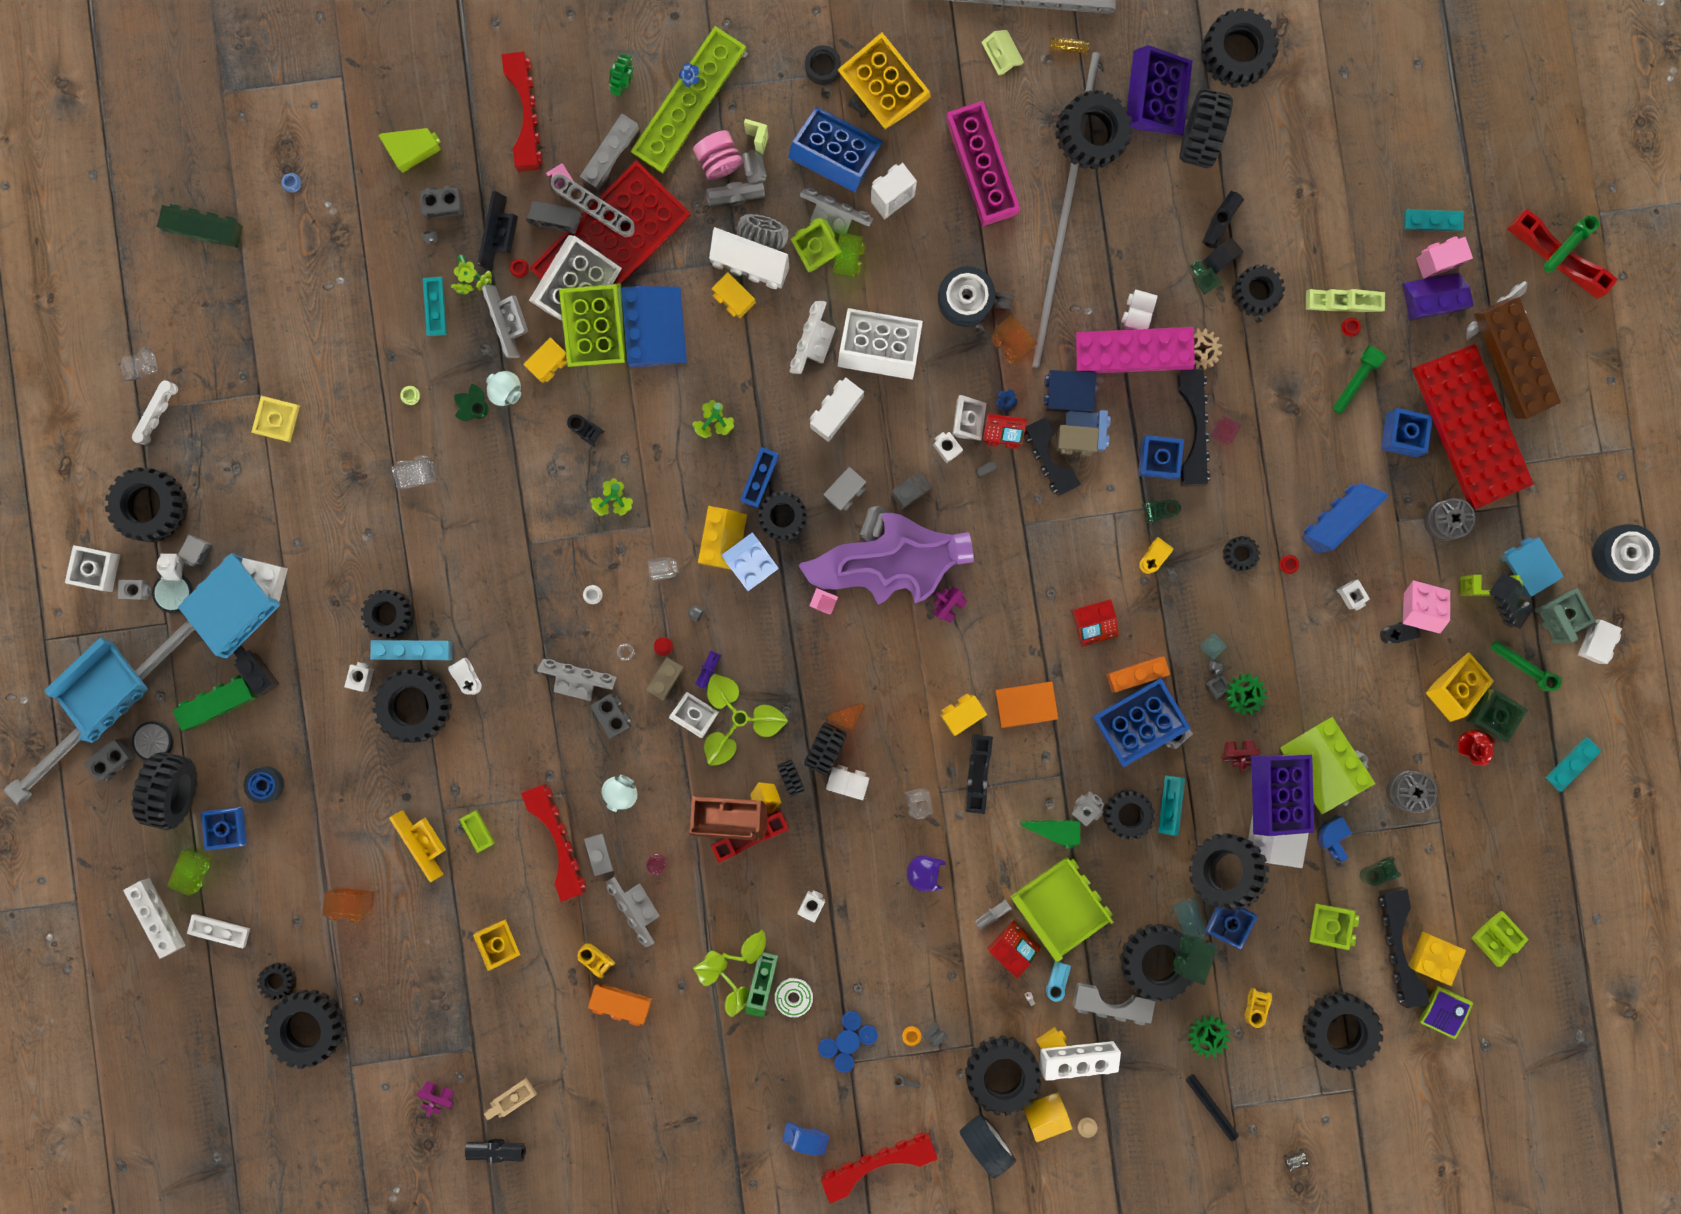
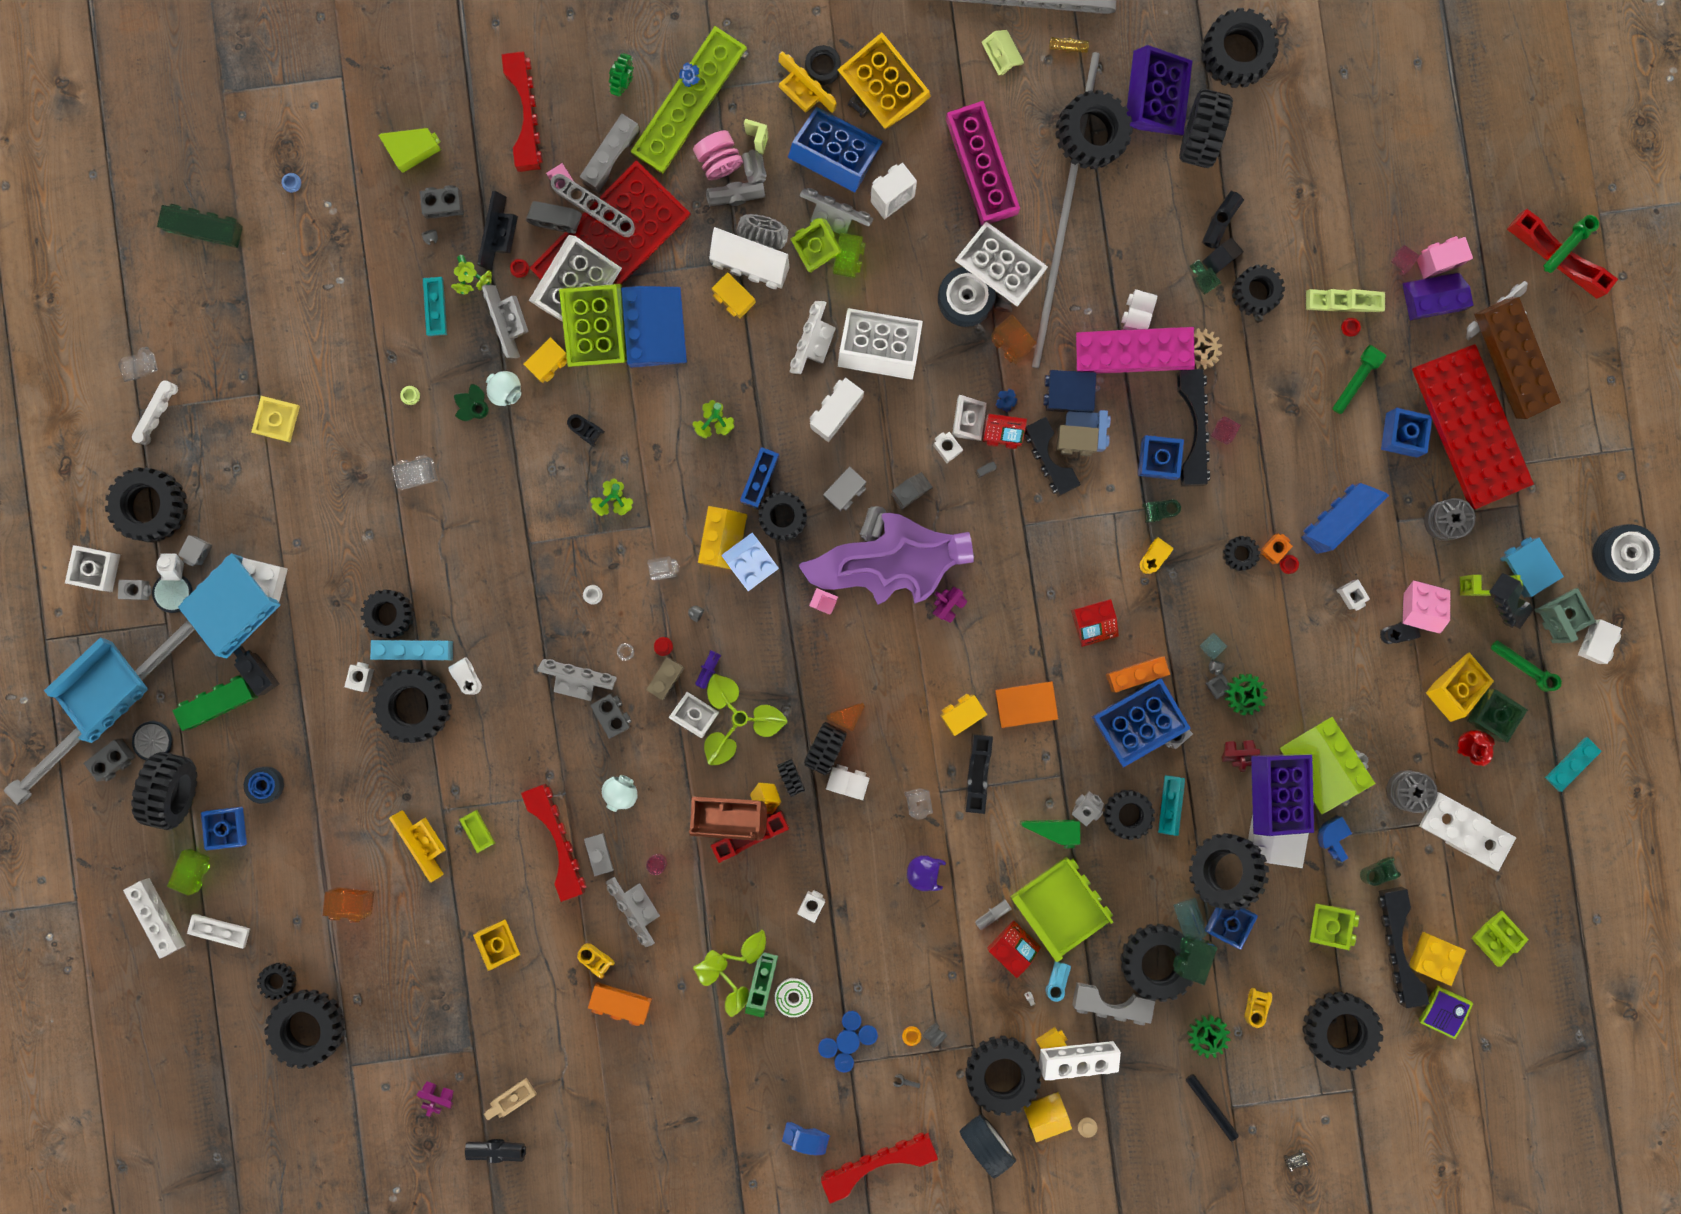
teal plate [1404,210,1464,232] -> none
none -> yellow bracket [778,51,837,113]
none -> white slope [955,222,1048,306]
none -> orange brick [1260,533,1293,564]
none -> clear pink panel [1391,245,1419,276]
none -> white bracket [1419,792,1516,871]

